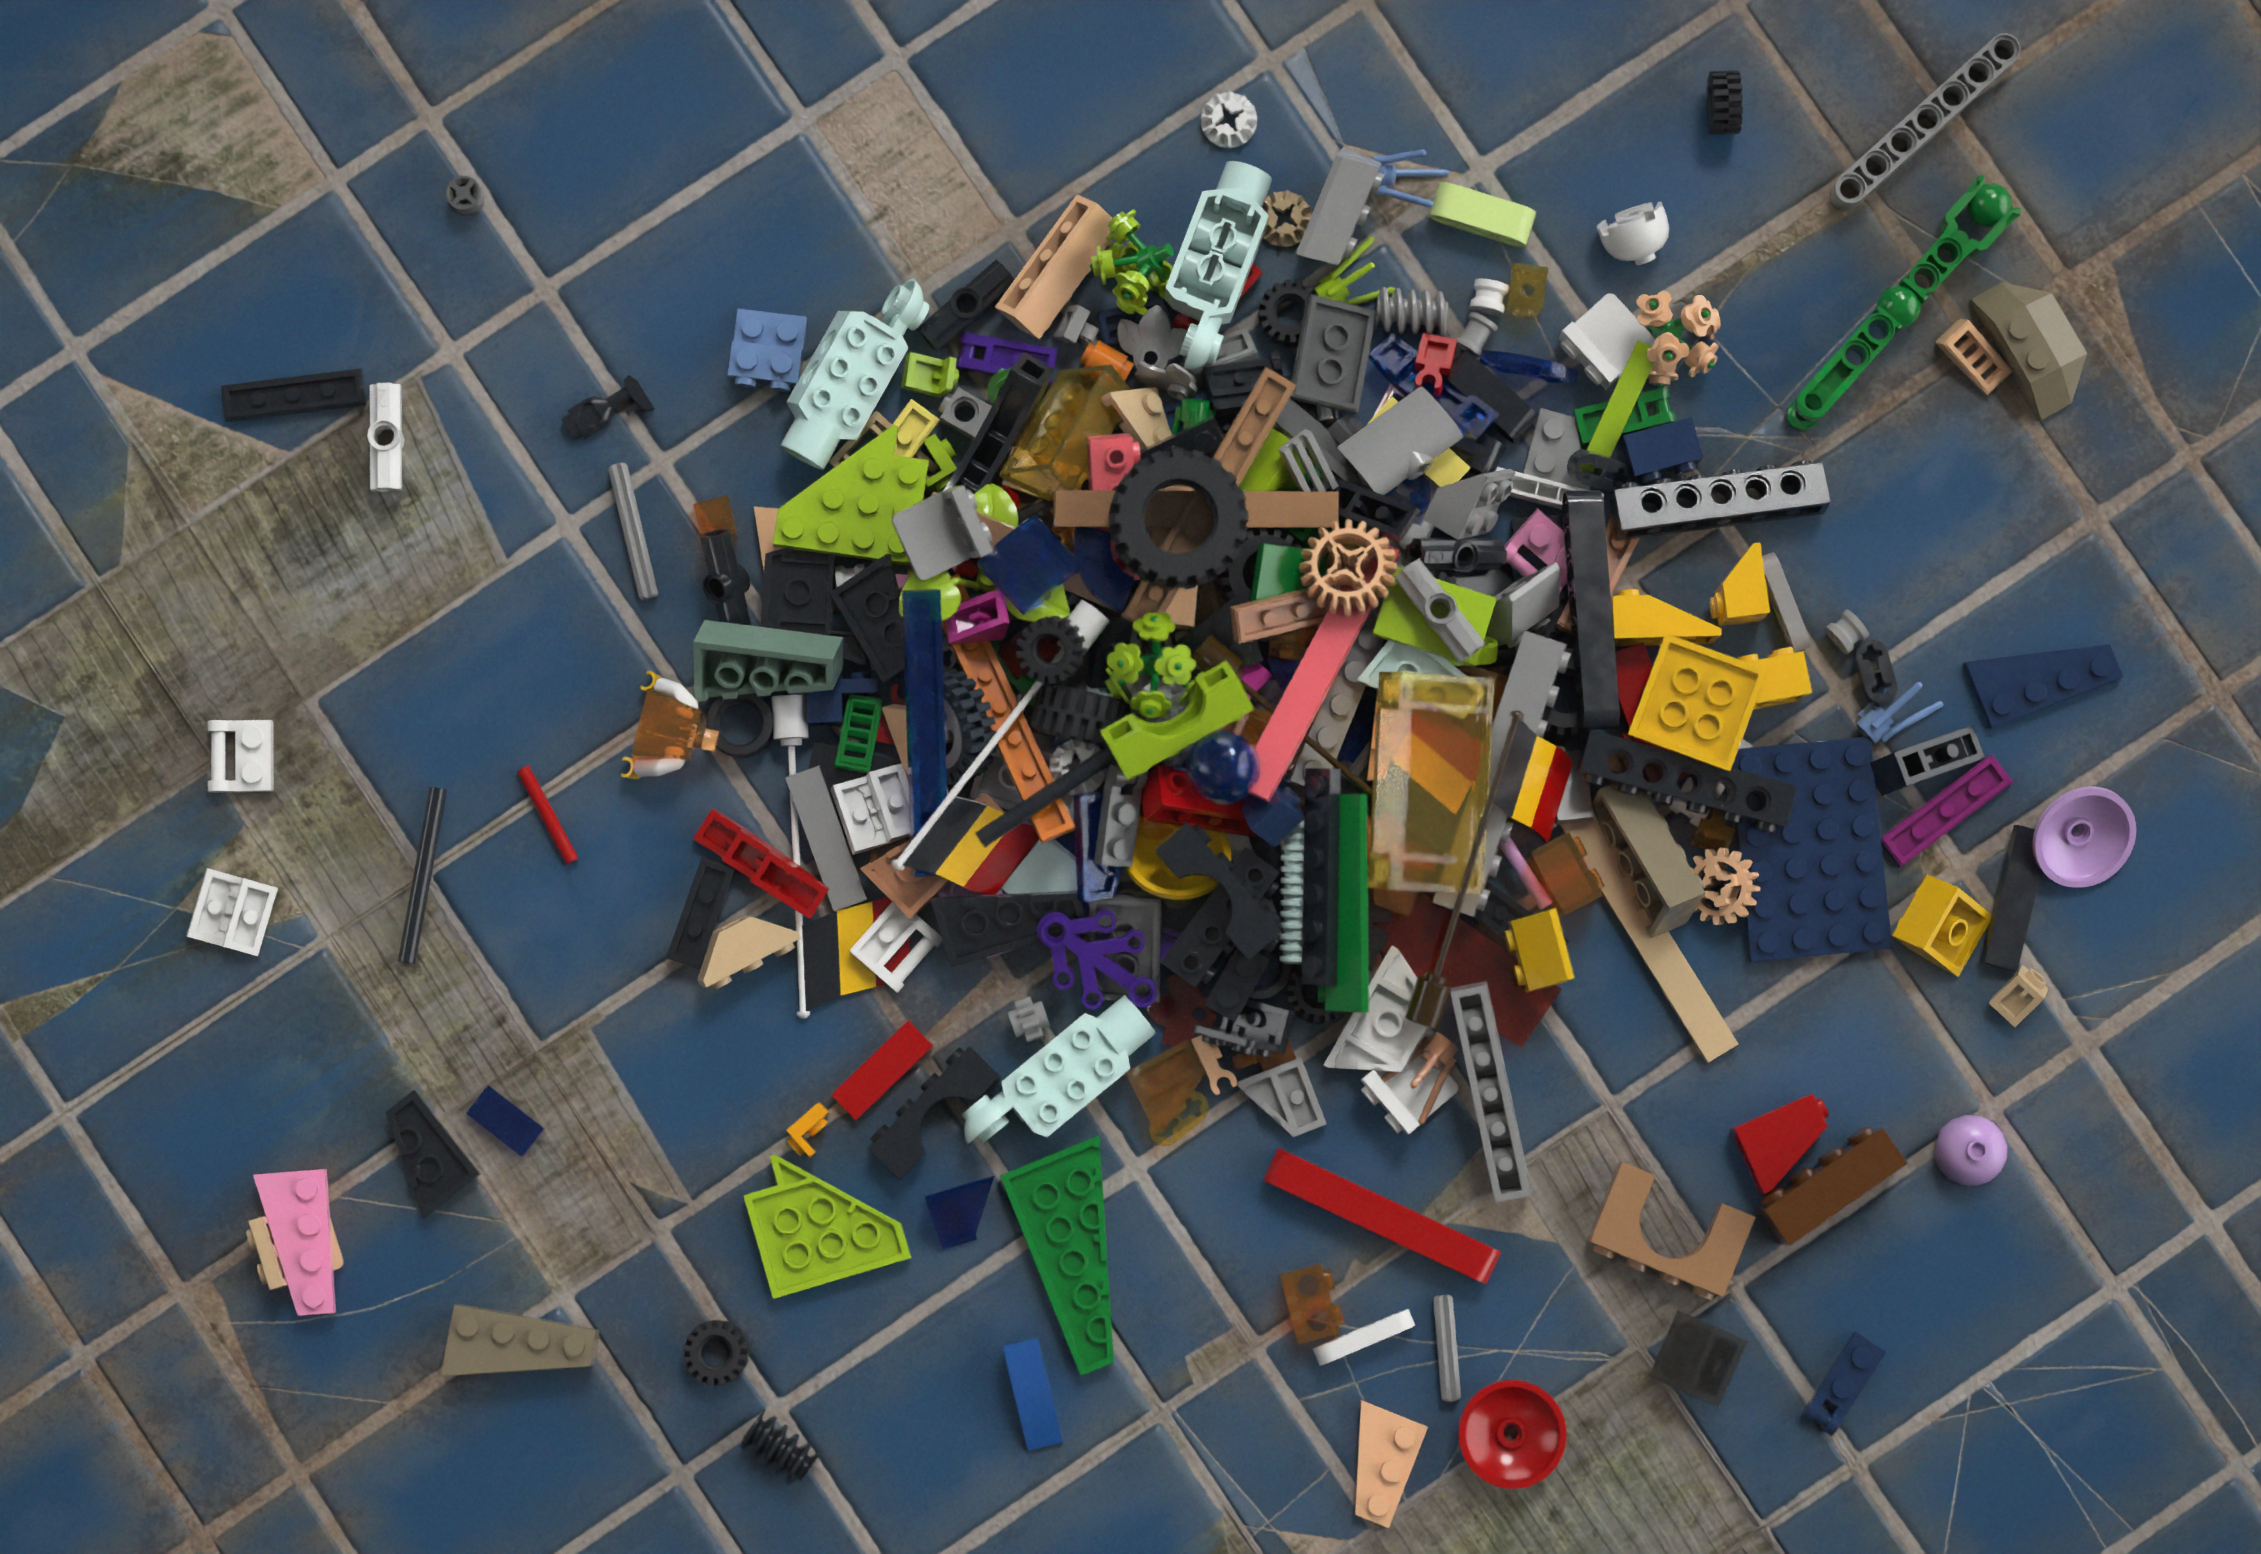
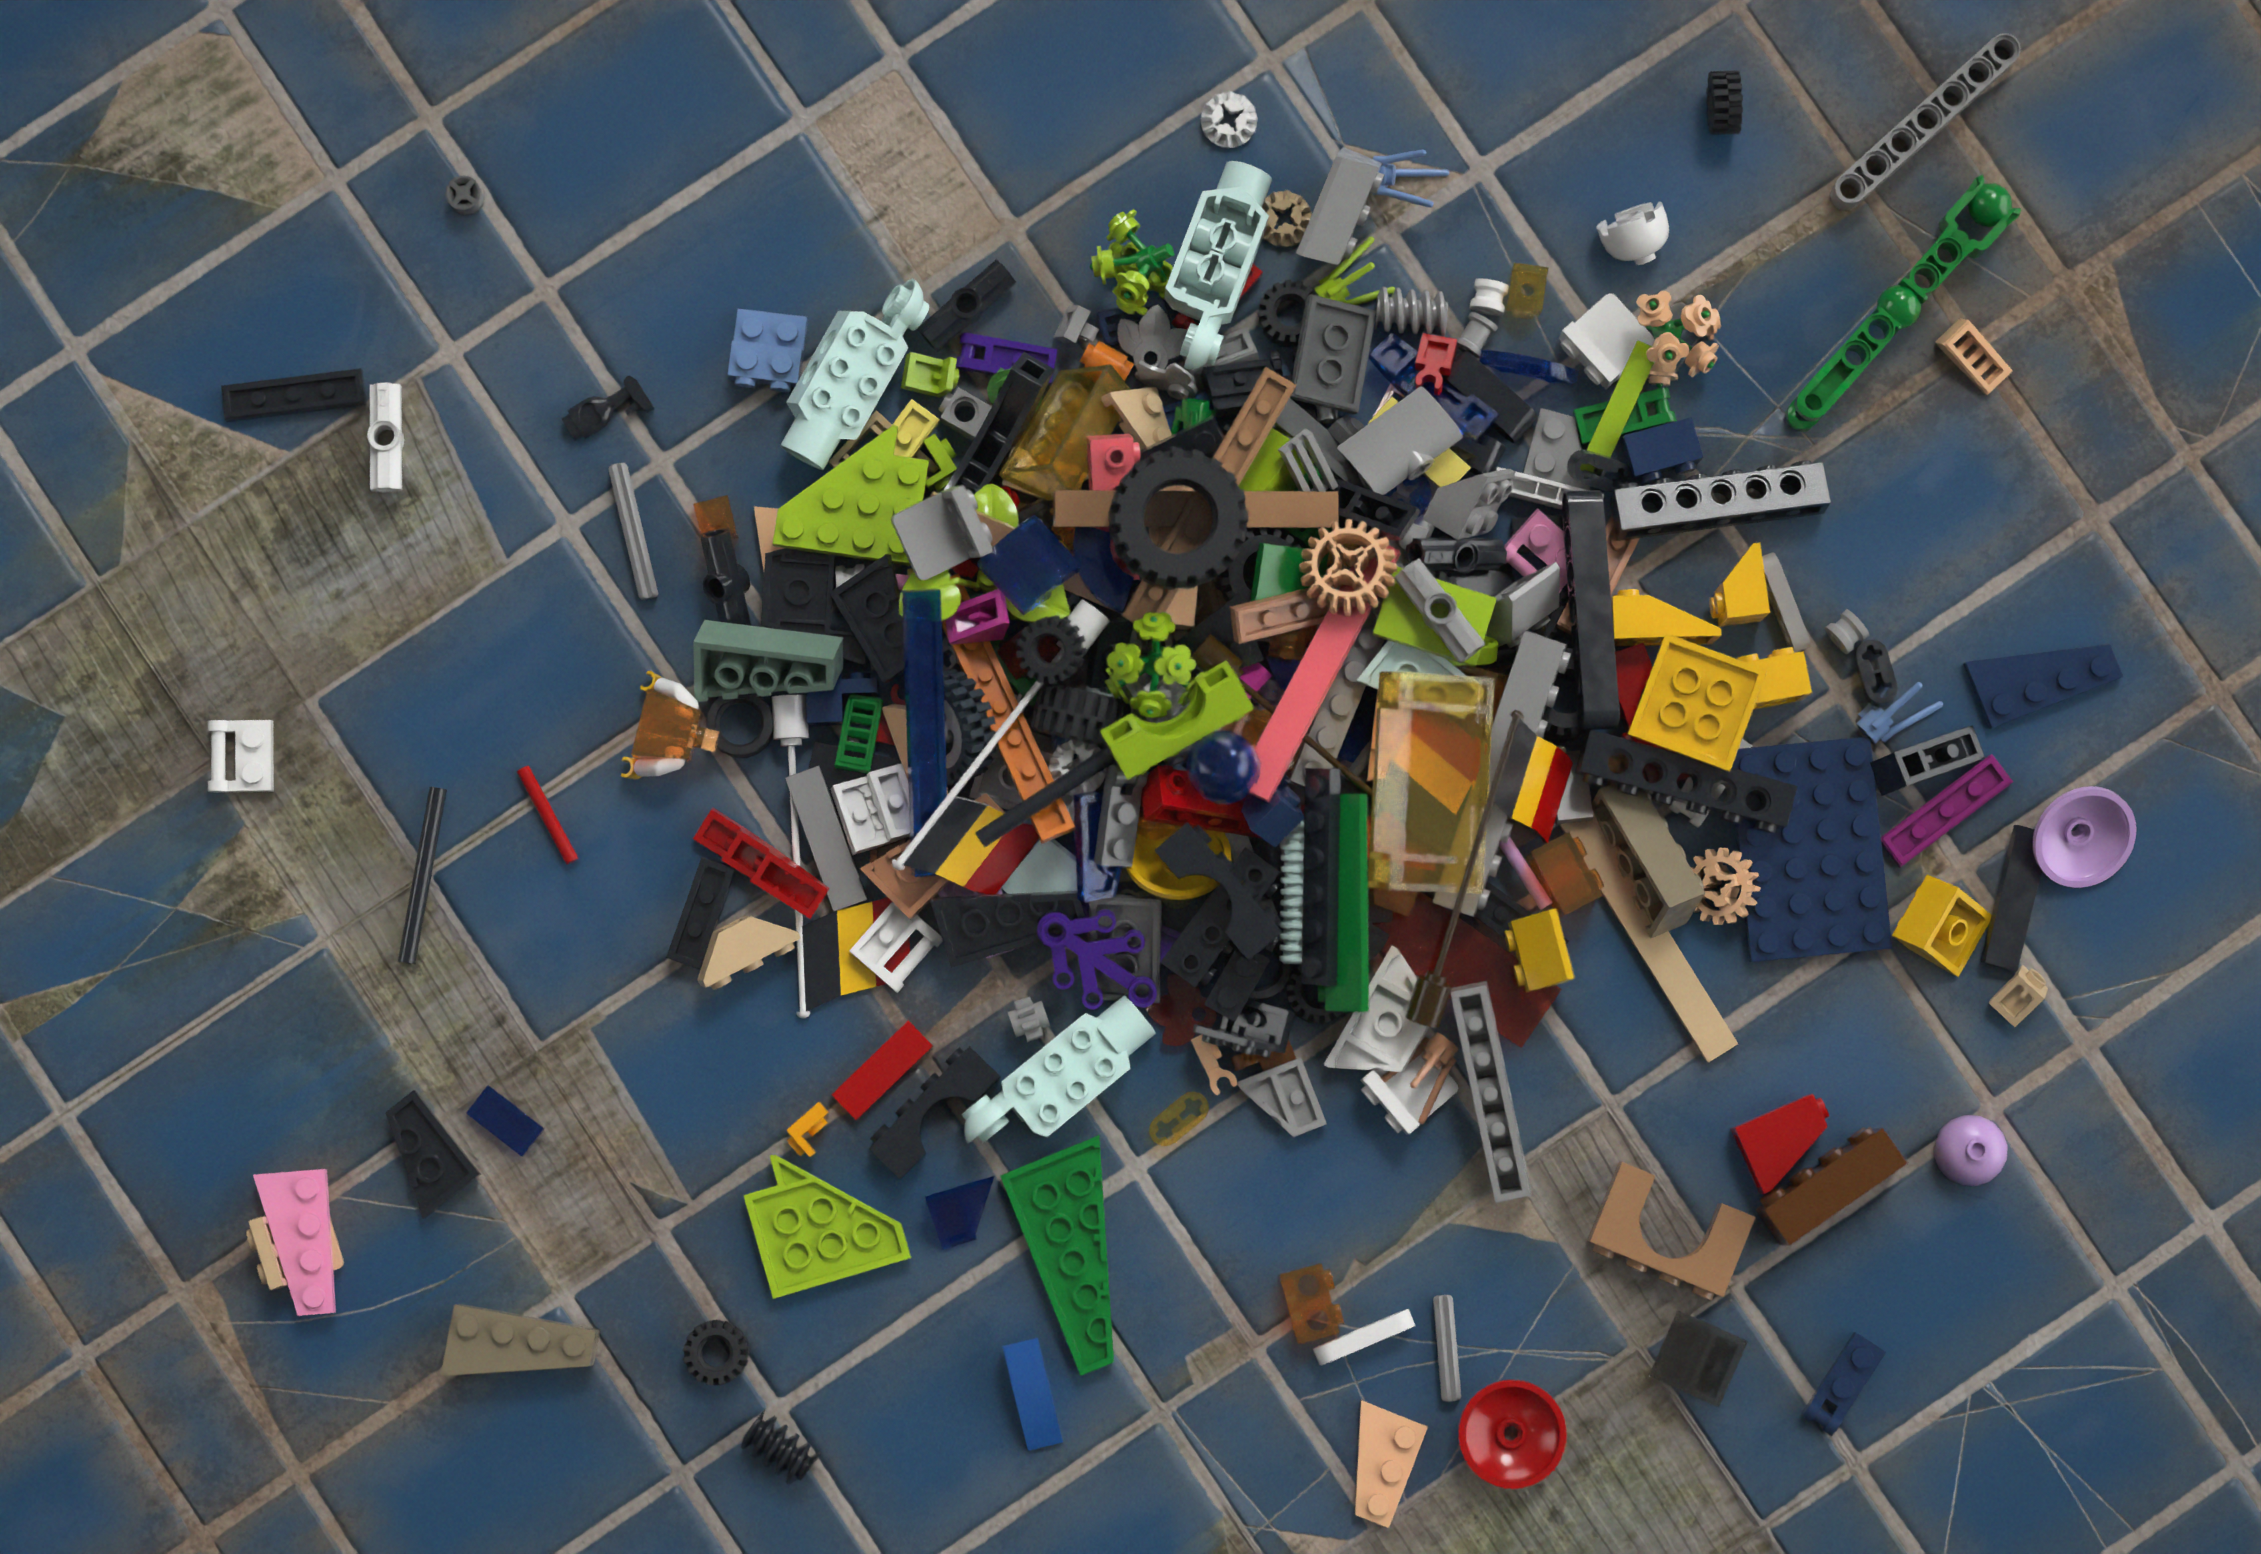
white slope [186,868,278,956] -> none
light nougat brick [995,194,1112,339] -> none
clear orange wing [1126,1039,1206,1134] -> none
red beam [1263,1148,1501,1285] -> none
yellowish green beam [1429,182,1536,247] -> none
clear orange tile [1690,811,1735,853] -> none
dark tan wedge [1970,282,2087,421] -> none

